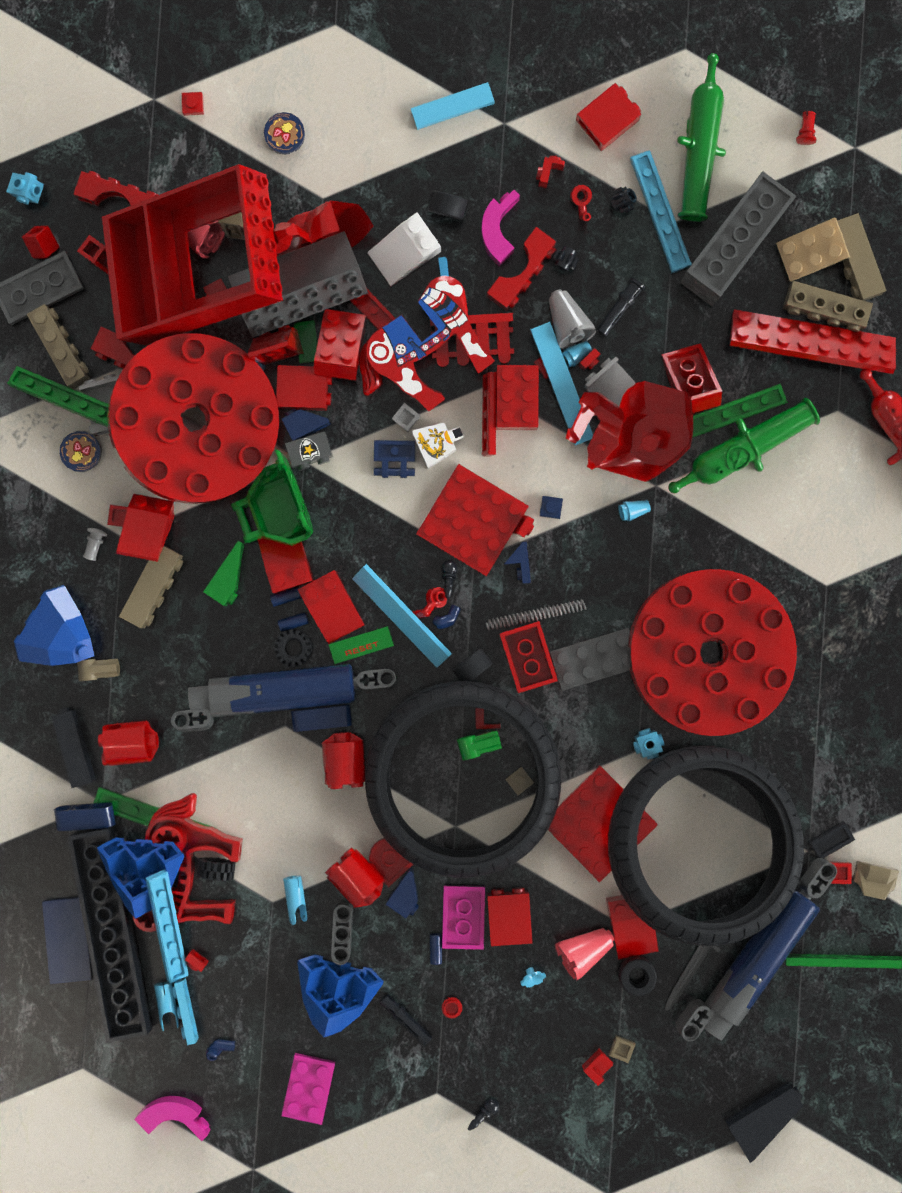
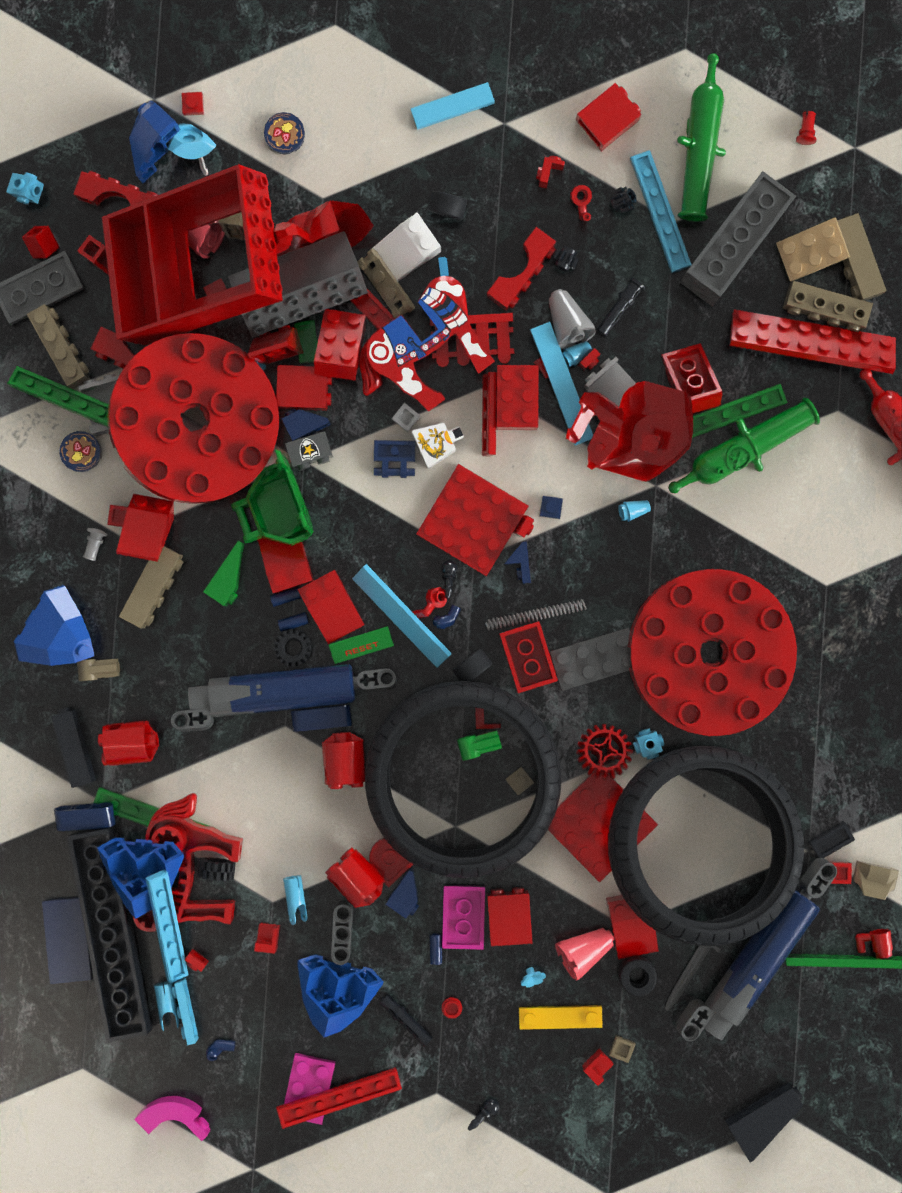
dark pink arch [481,190,520,267] -> none
none -> blue brick [129,100,181,184]
none -> medium azure hat [167,123,216,176]
none -> red panel [254,923,280,954]
none -> red tile [276,1067,402,1129]
none -> dark tan plate [357,248,415,318]
none -> yellow plate [519,1005,602,1030]
none -> red gear [576,724,633,780]
none -> red piece [855,929,893,958]

